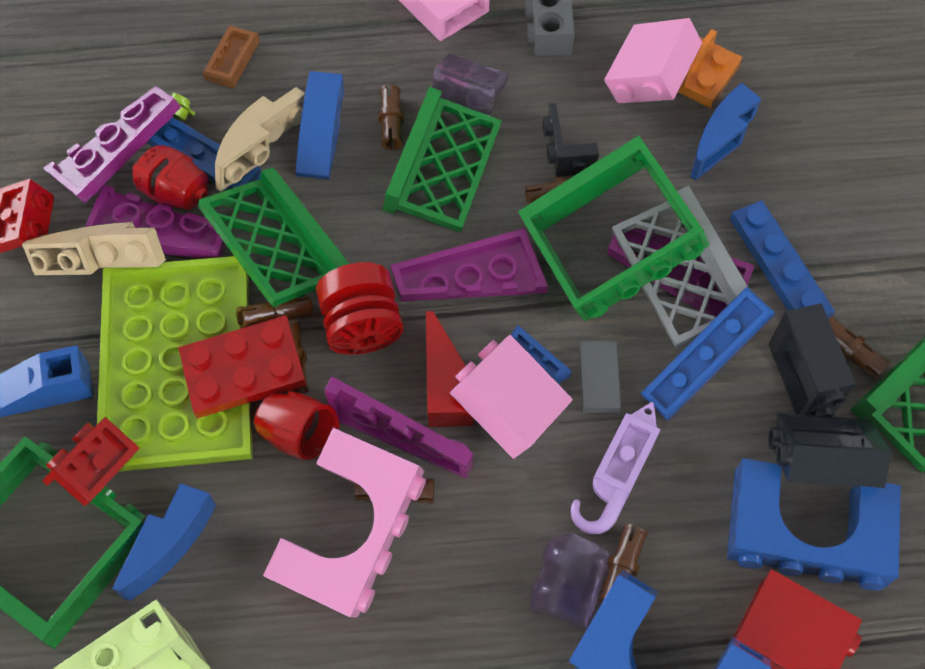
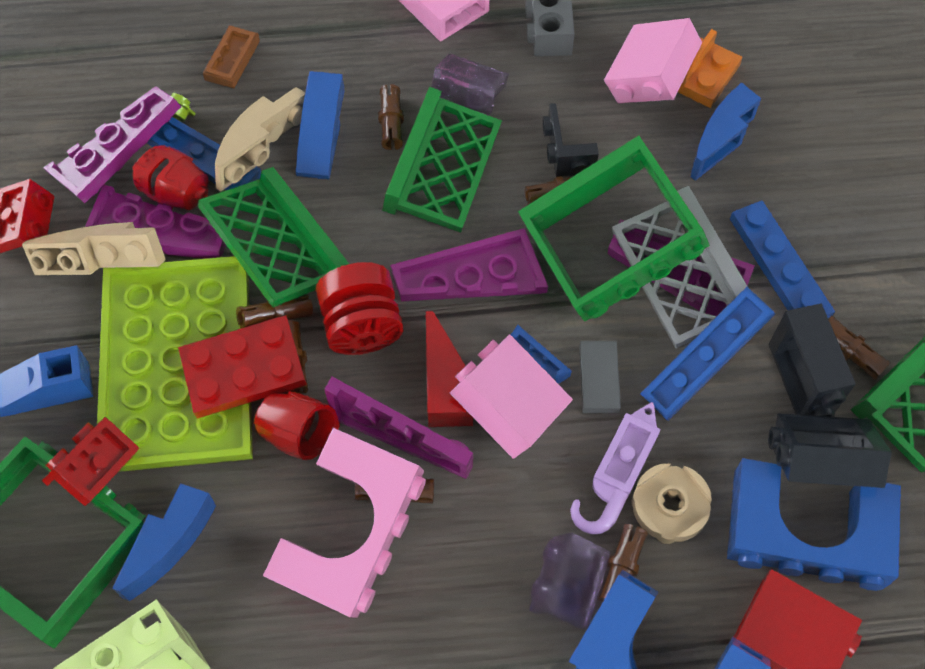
none -> tan plate [631,464,712,544]

